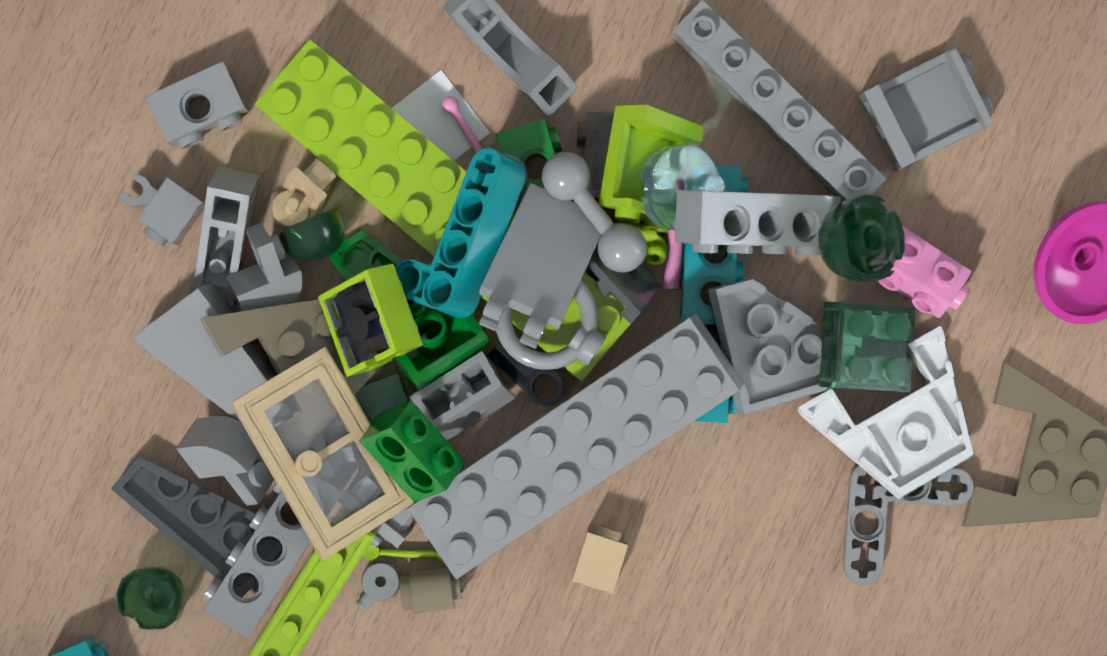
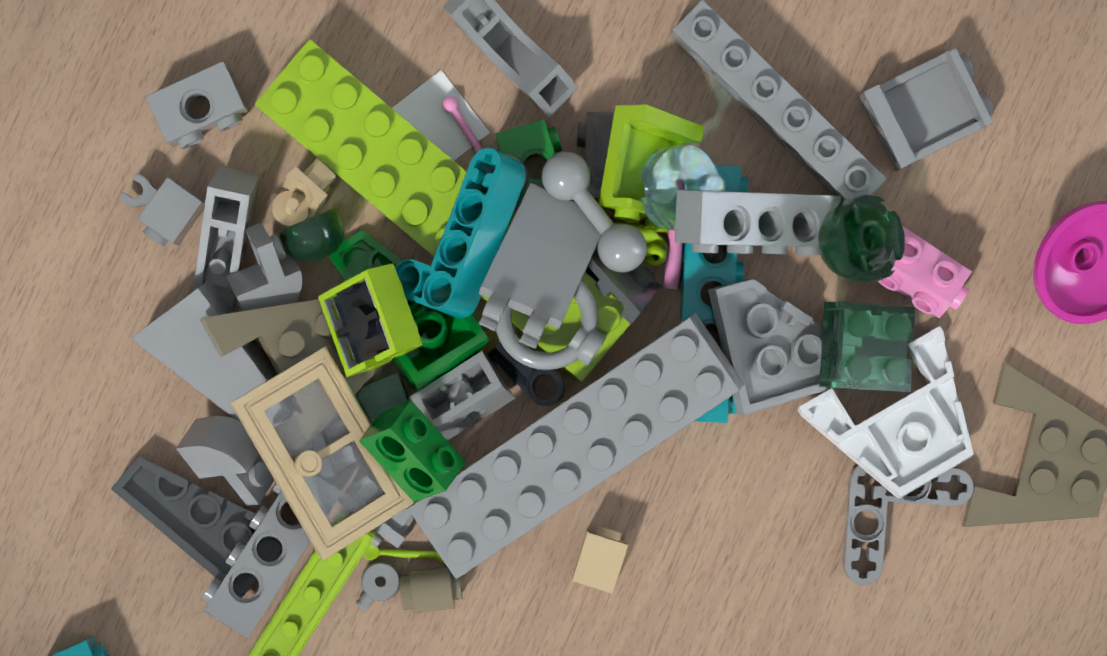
clear green hair [116,566,187,630] -> none

